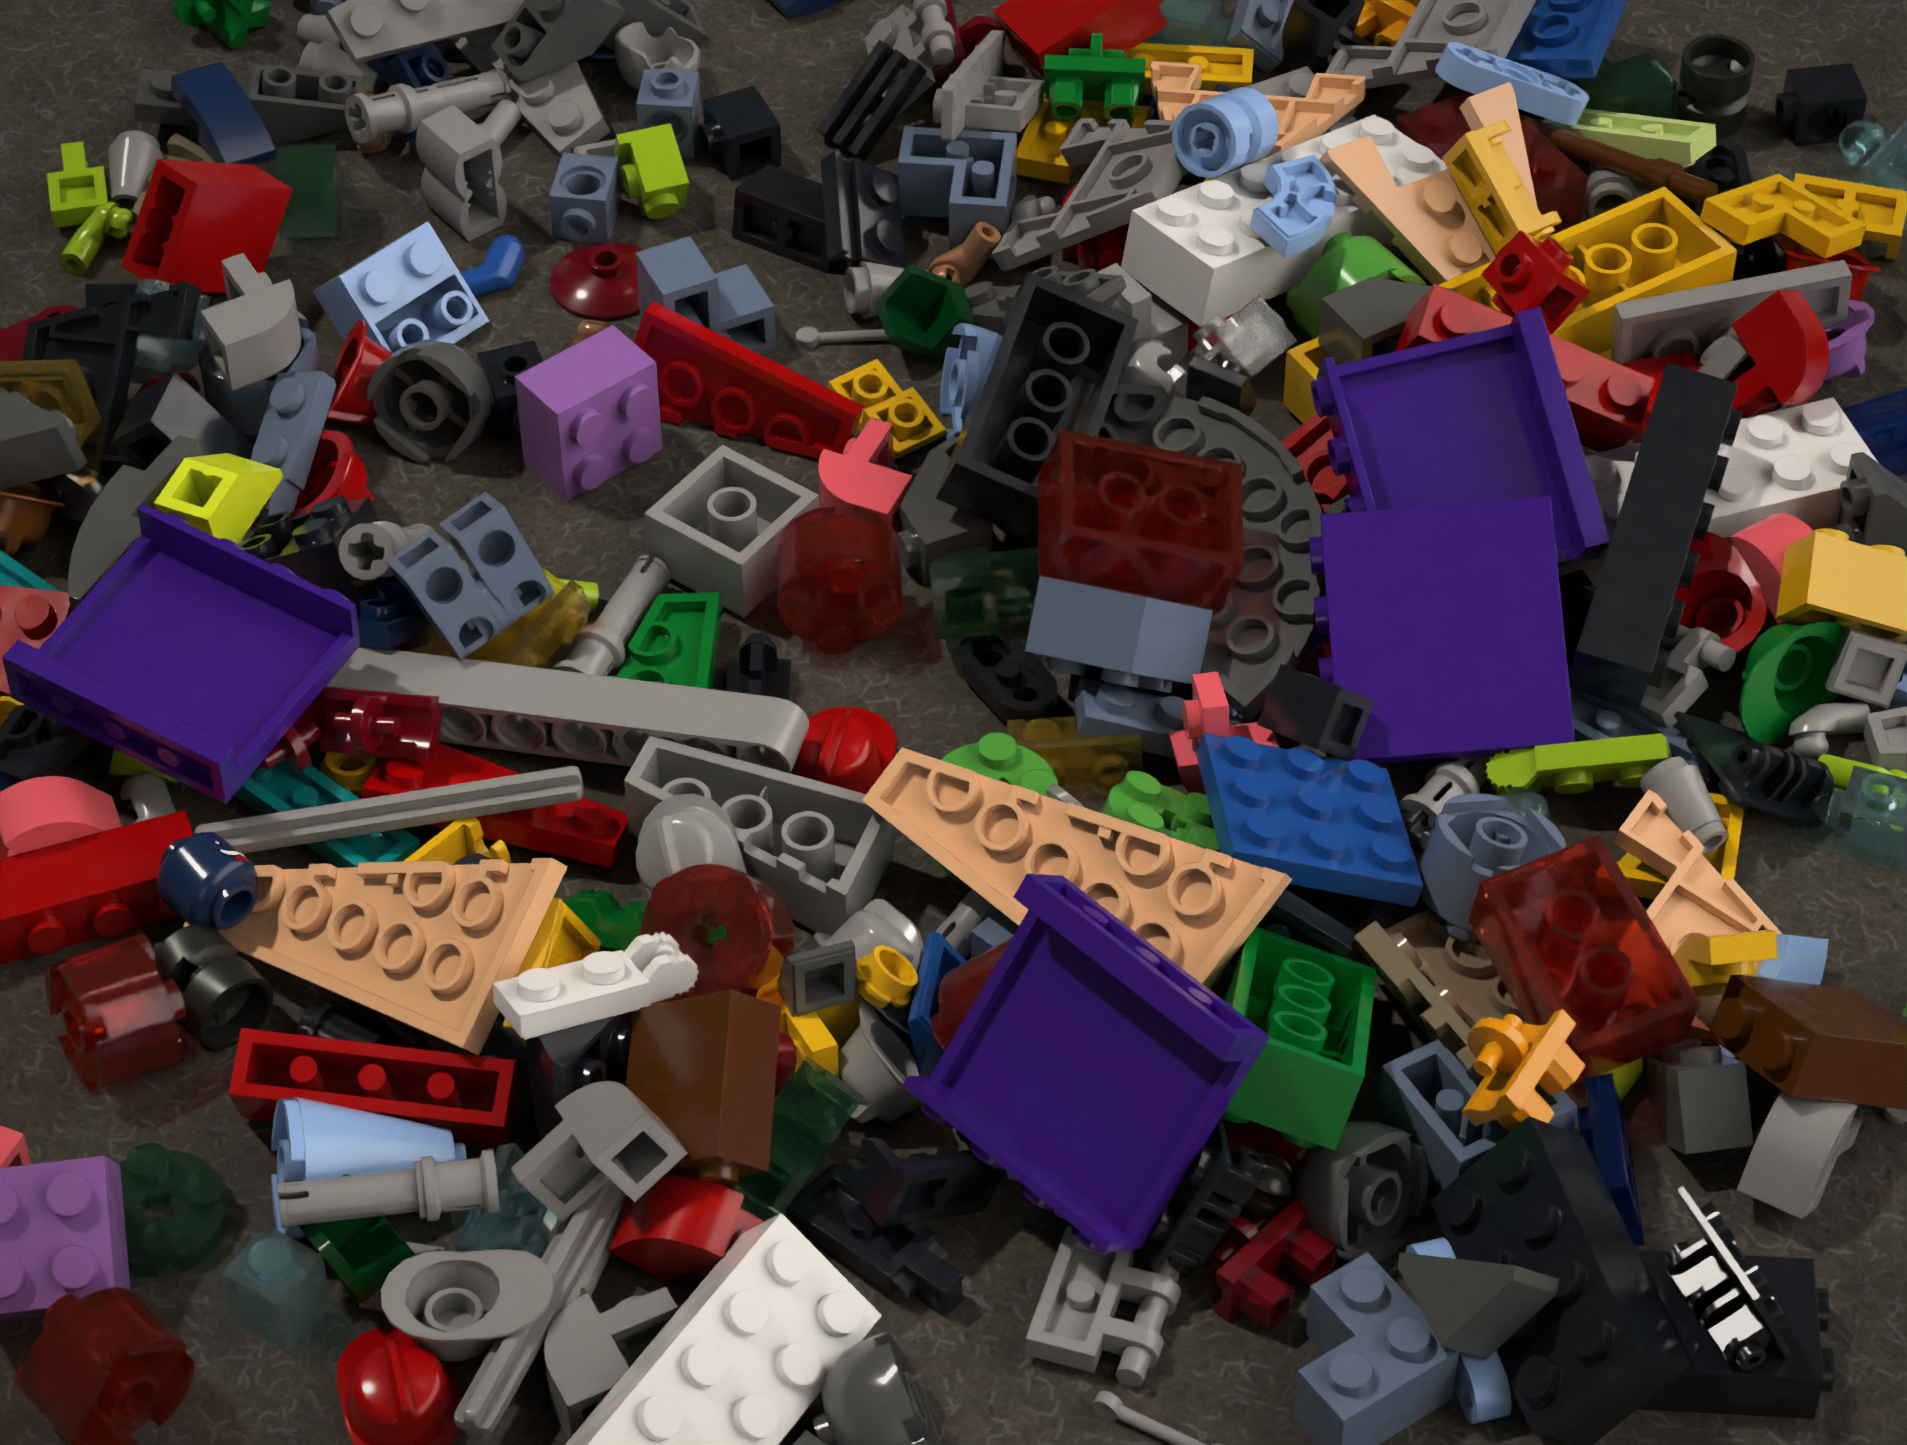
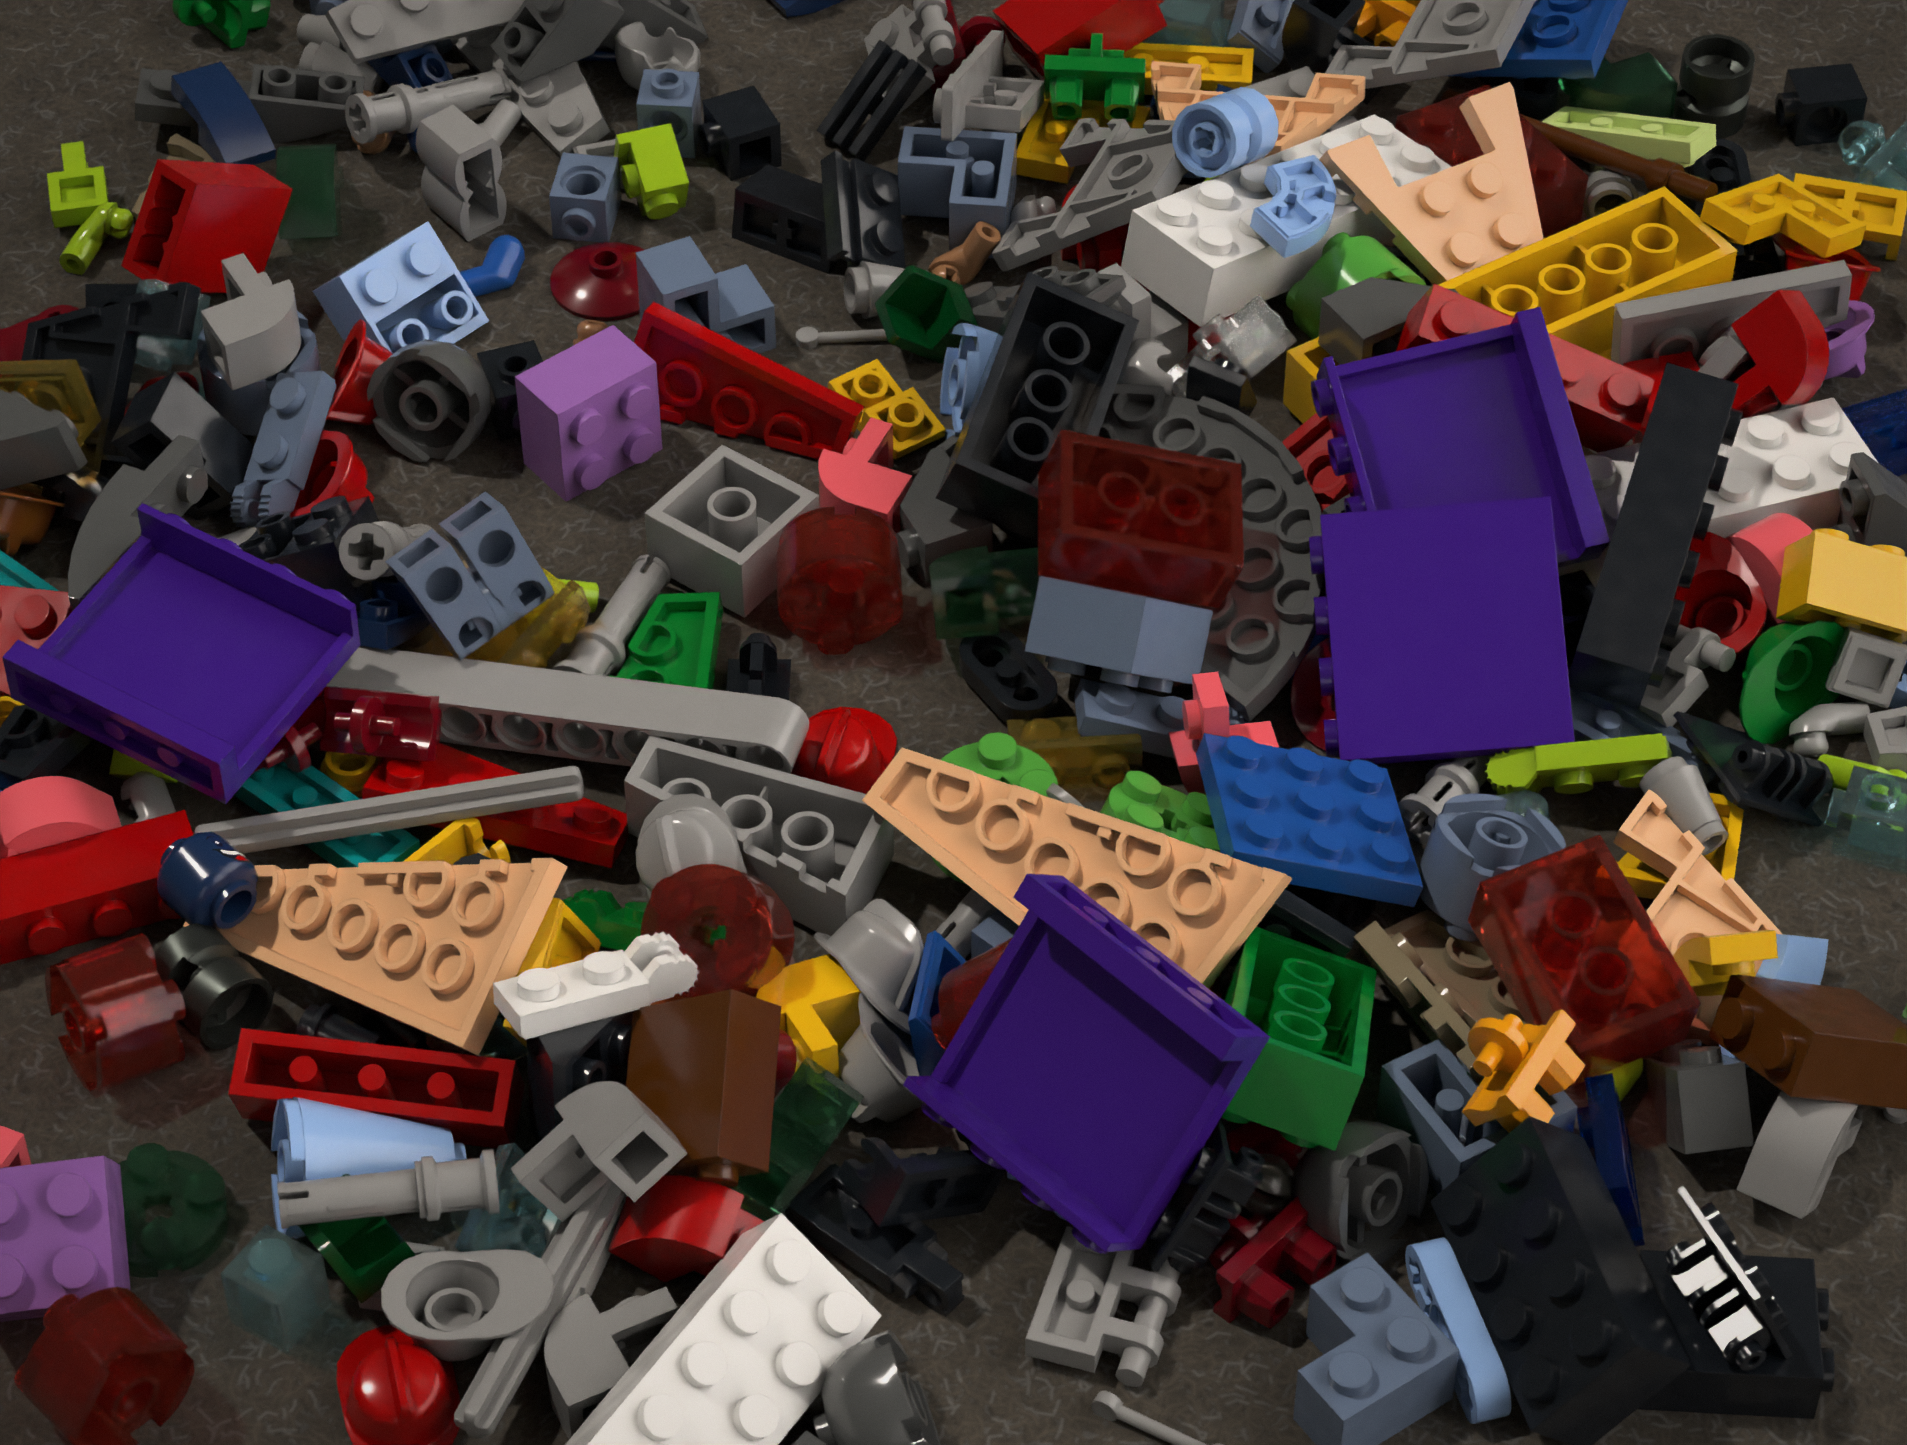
light grey cone [108,130,164,213] -> none
neon yellow slope [154,453,283,545] -> none
dark grey slope [777,940,857,1016] -> none
yellow plate [856,945,918,1008] -> none
black brick [1257,664,1375,761] -> none
dark grey slope [1397,1252,1560,1359] -> none
light blue beam [1435,42,1589,126] -> none
yellow hinge [1442,120,1562,256] -> none
red brick [1481,230,1591,334] -> none

